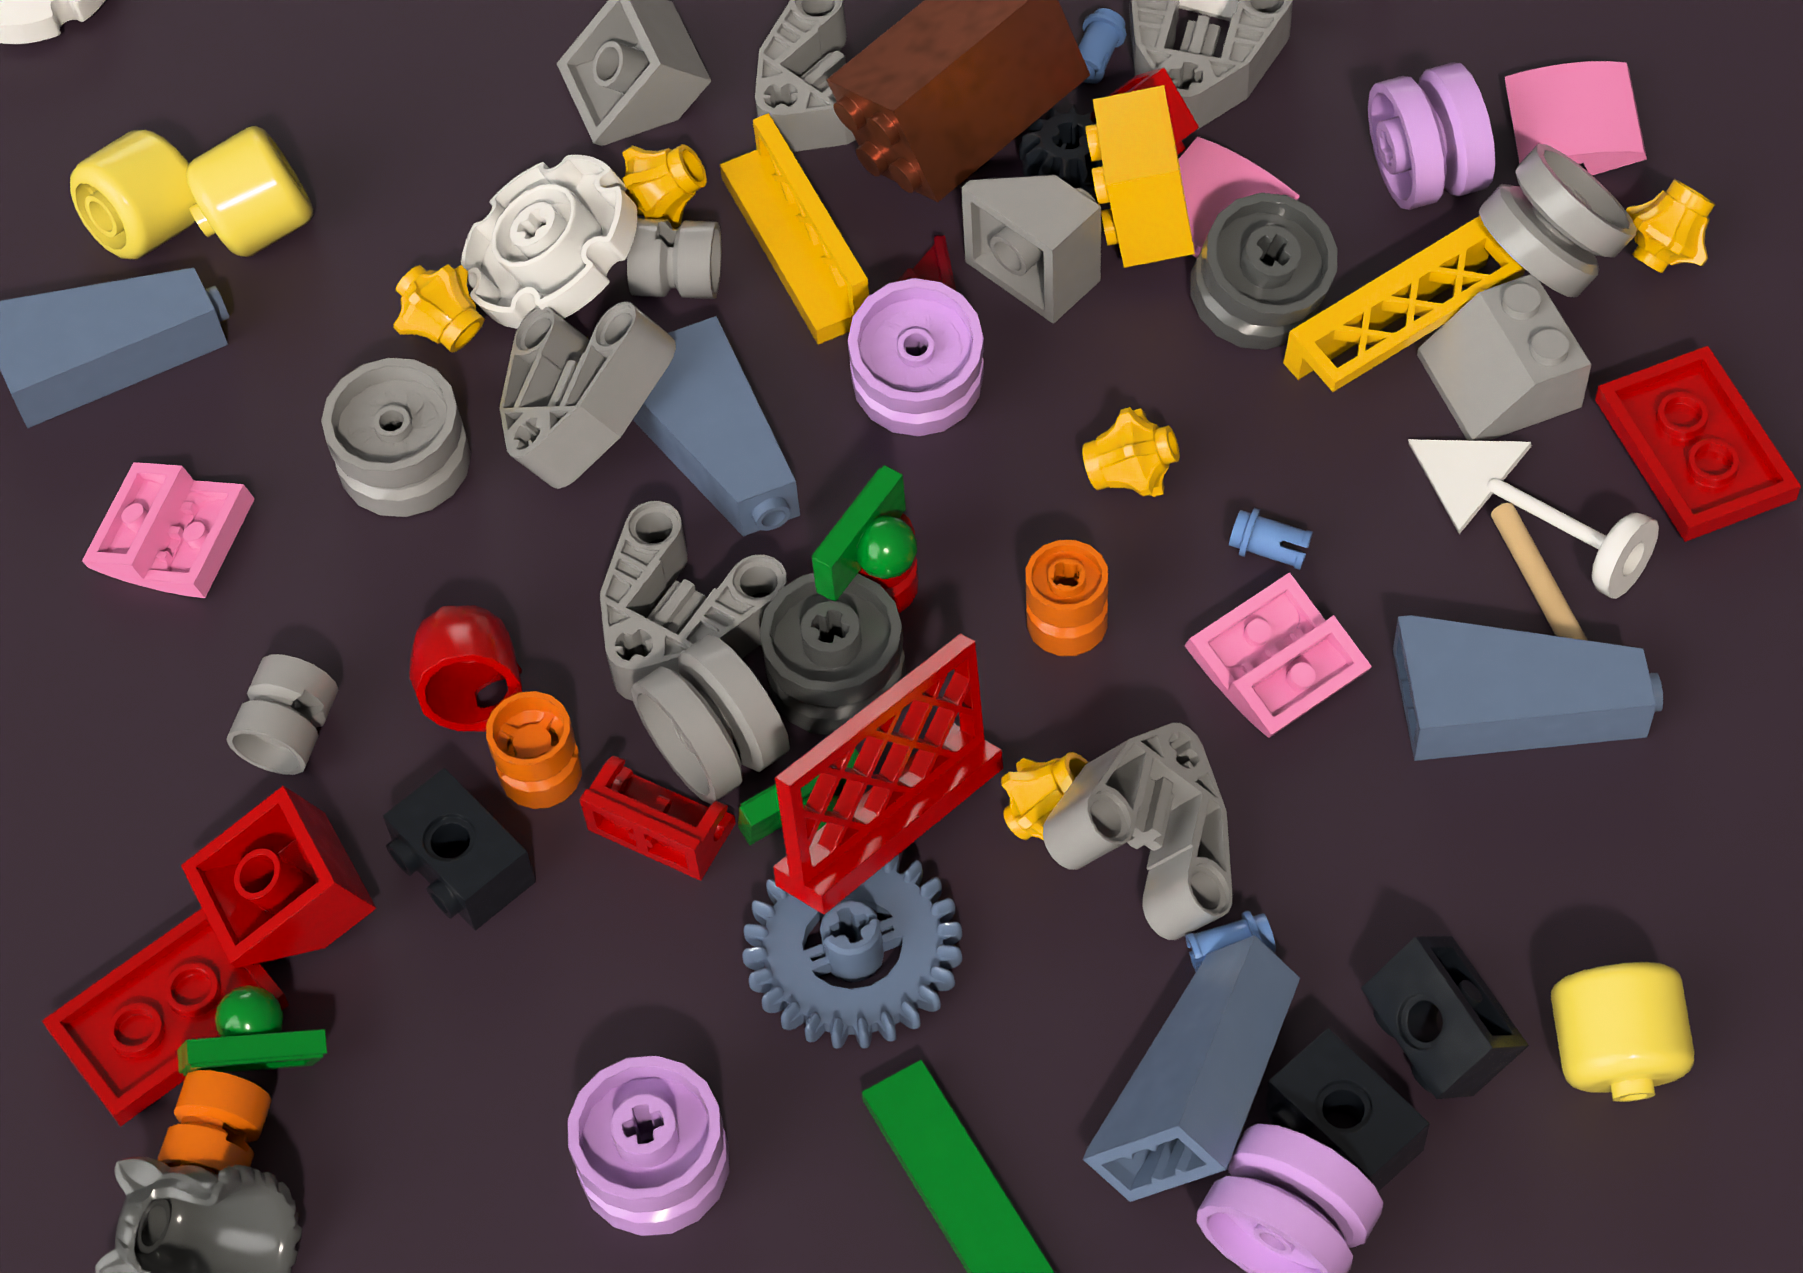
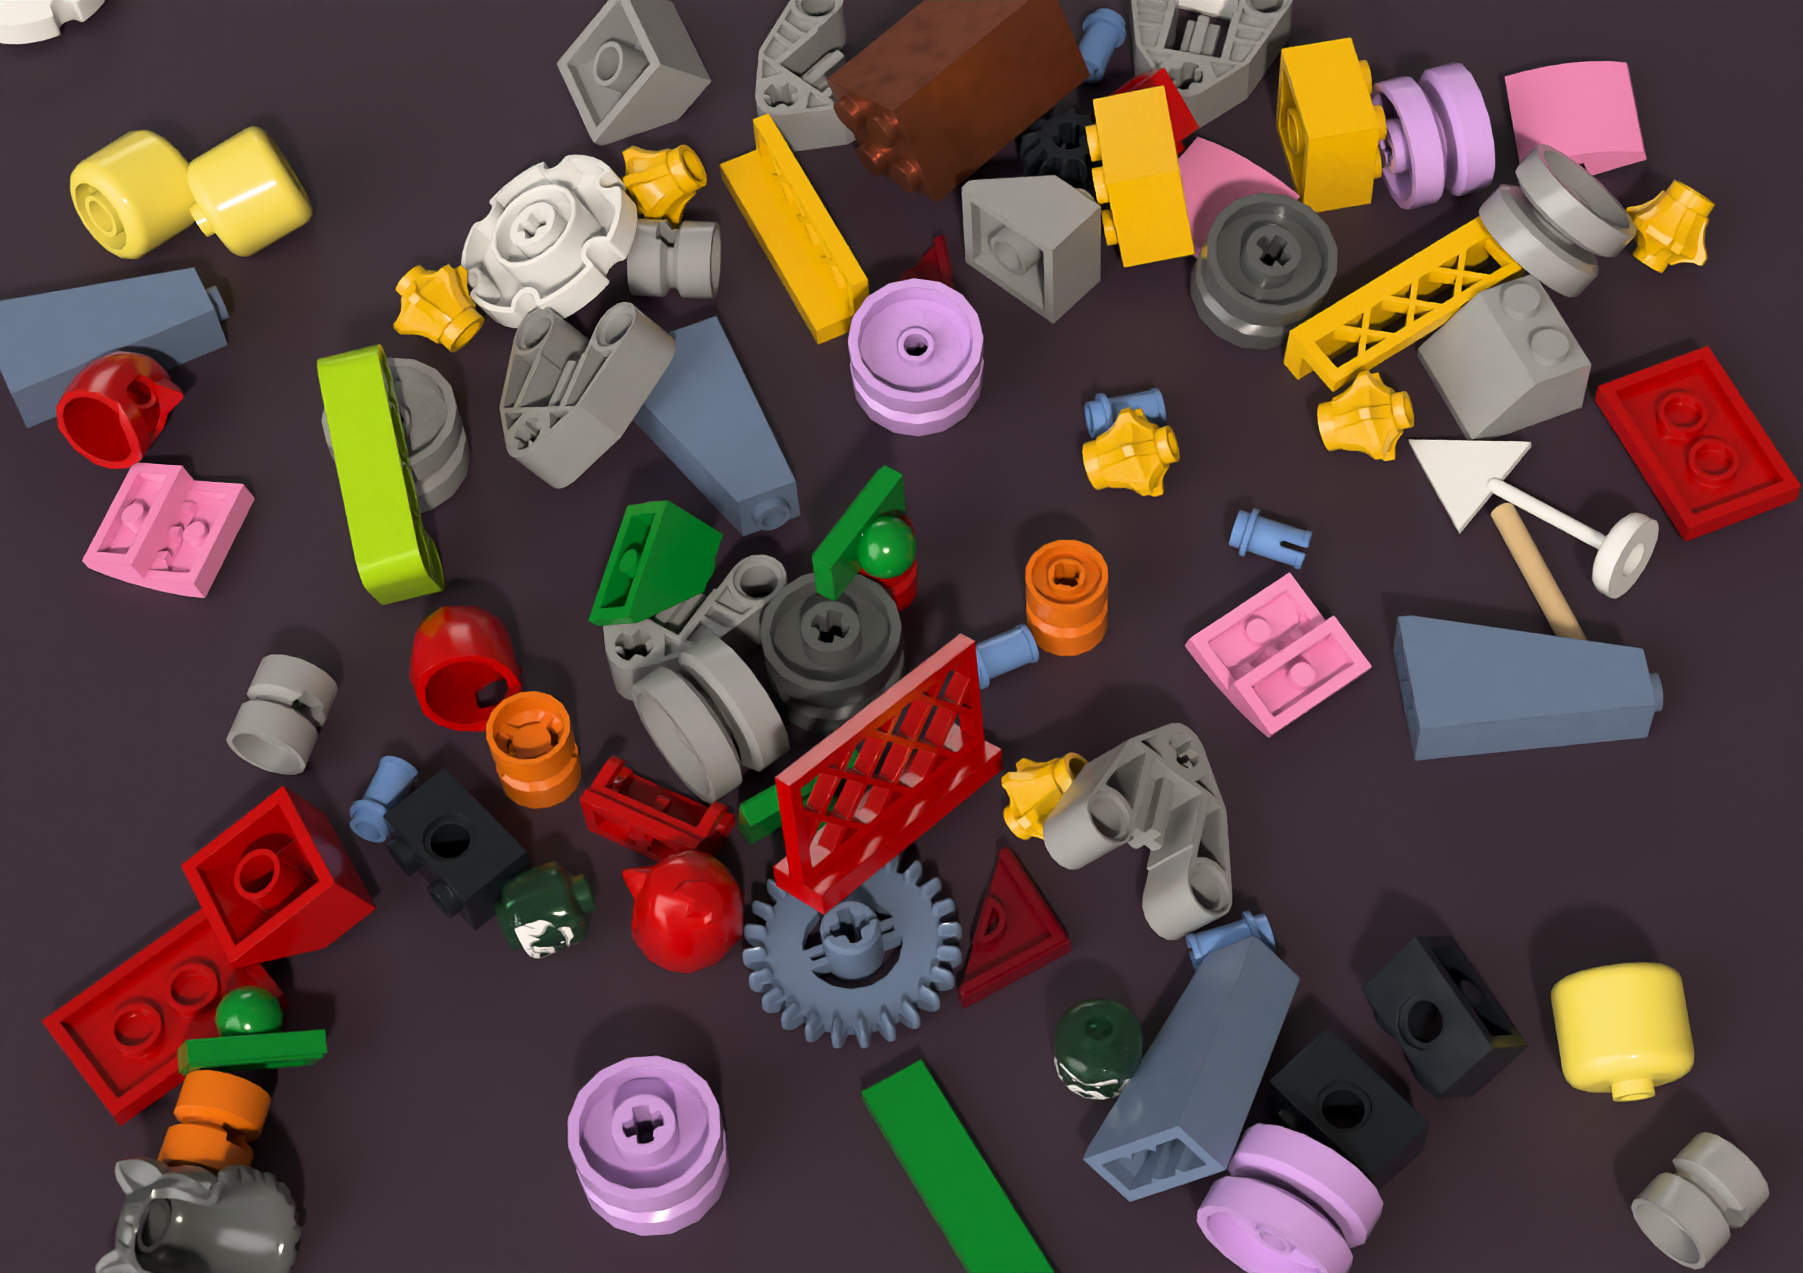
none -> red piece [56,351,184,469]
none -> lime beam [317,344,445,605]
none -> medium blue pin [349,756,418,843]
none -> clear green head [494,861,599,959]
none -> green slope [588,500,723,626]
none -> red piece [622,849,745,974]
none -> dark red tile [958,846,1071,1009]
none -> medium blue pin [976,623,1039,689]
none -> clear green head [1054,997,1144,1100]
none -> medium blue pin [1084,388,1166,438]
none -> yellow brick [1275,37,1387,213]
none -> yellow rock [1317,370,1414,462]
none -> light grey wheel [1631,1132,1770,1269]

